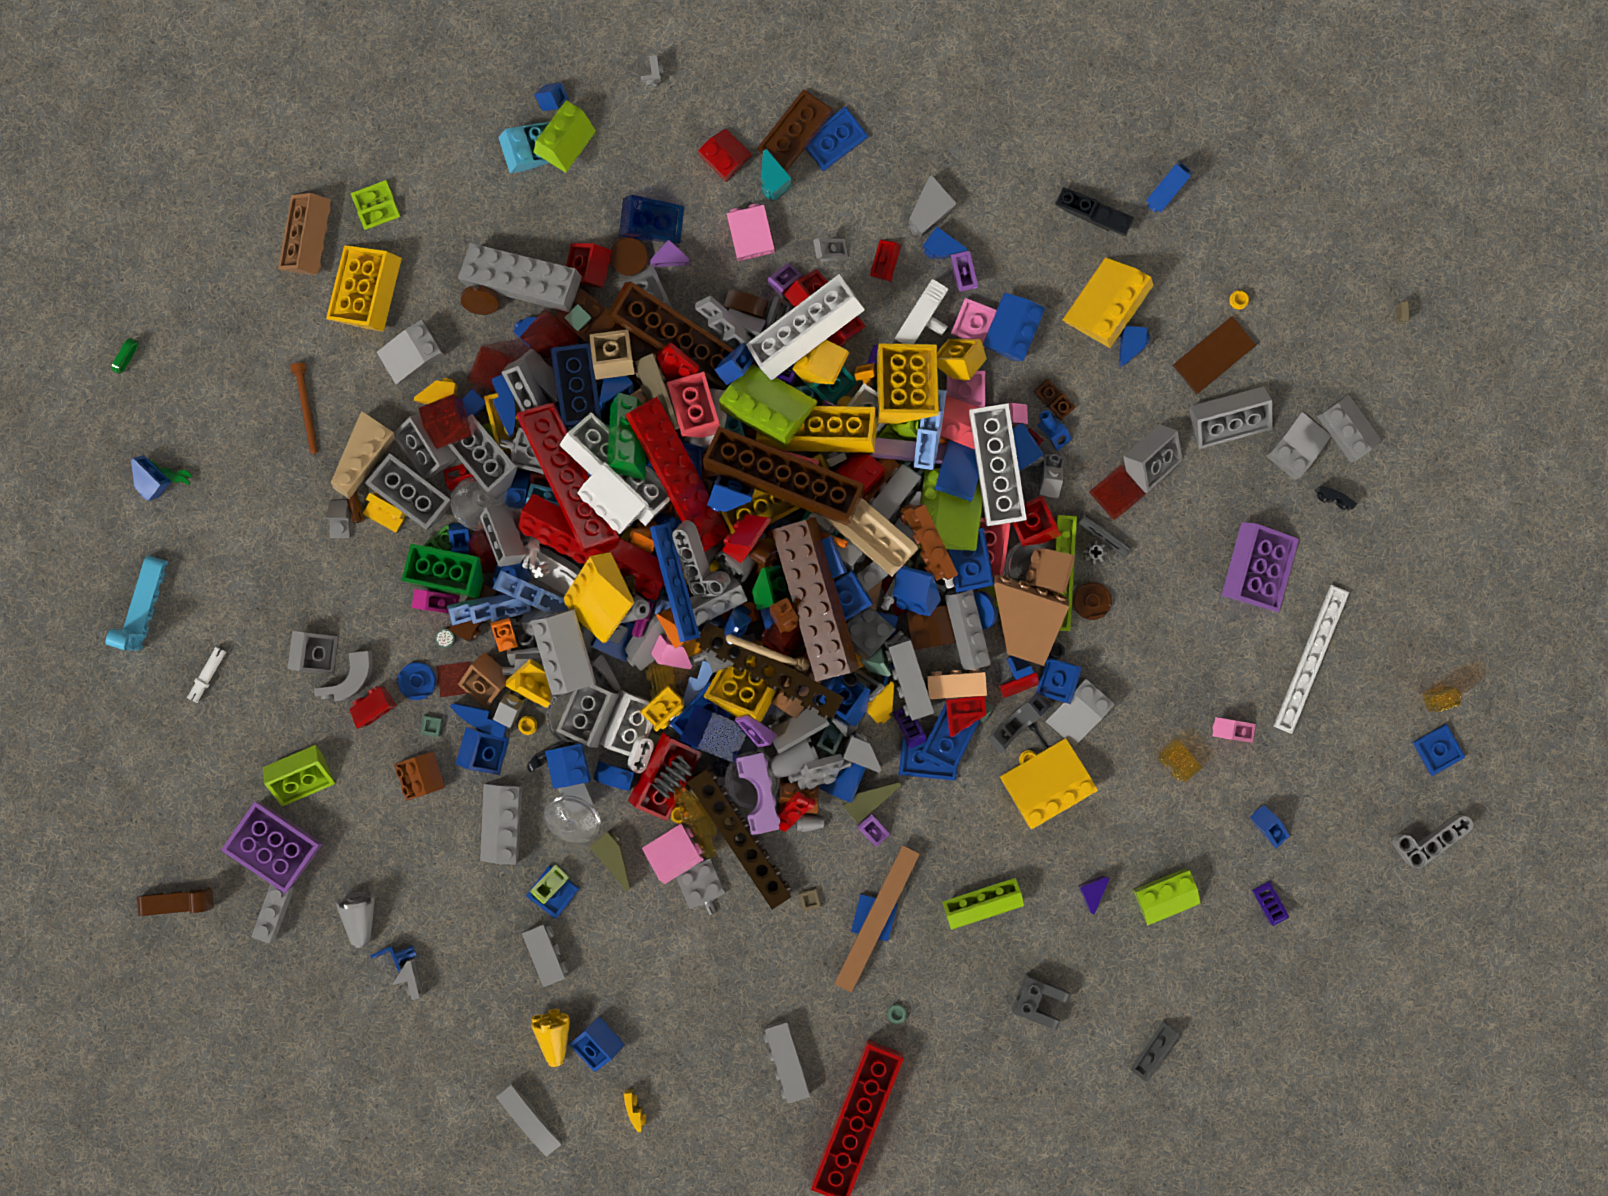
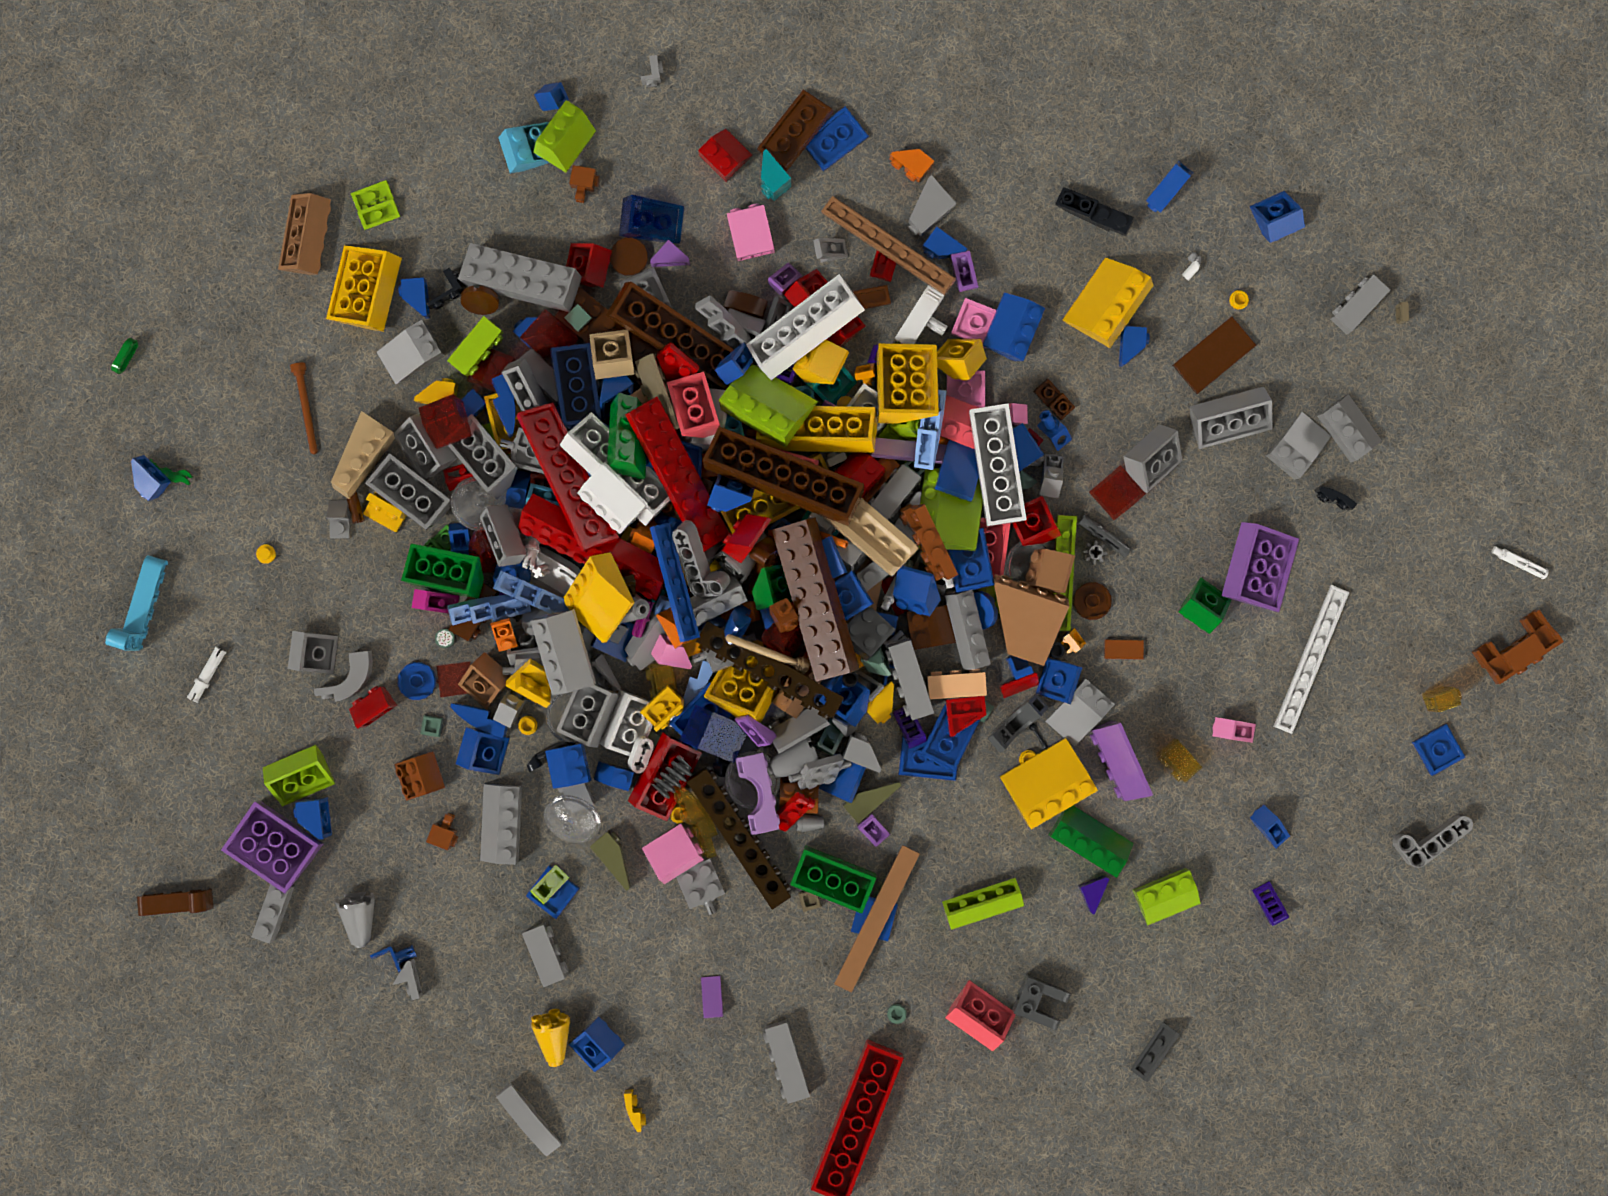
none -> yellow plate [256,544,276,564]
none -> blue slope [293,797,332,839]
none -> blue slope [398,277,430,319]
none -> black bracket [426,267,464,310]
none -> dark orange brick [426,813,459,850]
none -> lime slope [447,316,504,377]
none -> dark orange brick [569,165,600,203]
none -> medium lavender slope [701,976,723,1018]
none -> green slope [790,845,876,914]
none -> medium nougat tile [821,196,956,296]
none -> dark orange tile [853,285,891,309]
none -> orange slope [890,149,934,182]
none -> coral slope [945,980,1016,1051]
none -> sand green tile [1020,471,1038,490]
none -> green slope [1048,806,1134,878]
none -> light orange tile [1061,628,1086,653]
none -> medium lavender slope [1090,720,1153,801]
none -> dark orange tile [1104,640,1144,660]
none -> green slope [1178,577,1232,634]
none -> white arm [1182,252,1202,281]
none -> blue slope [1250,191,1305,243]
none -> light grey brick [1330,274,1390,335]
none -> dark orange bracket [1472,610,1564,684]
none -> white piece [1491,546,1549,579]

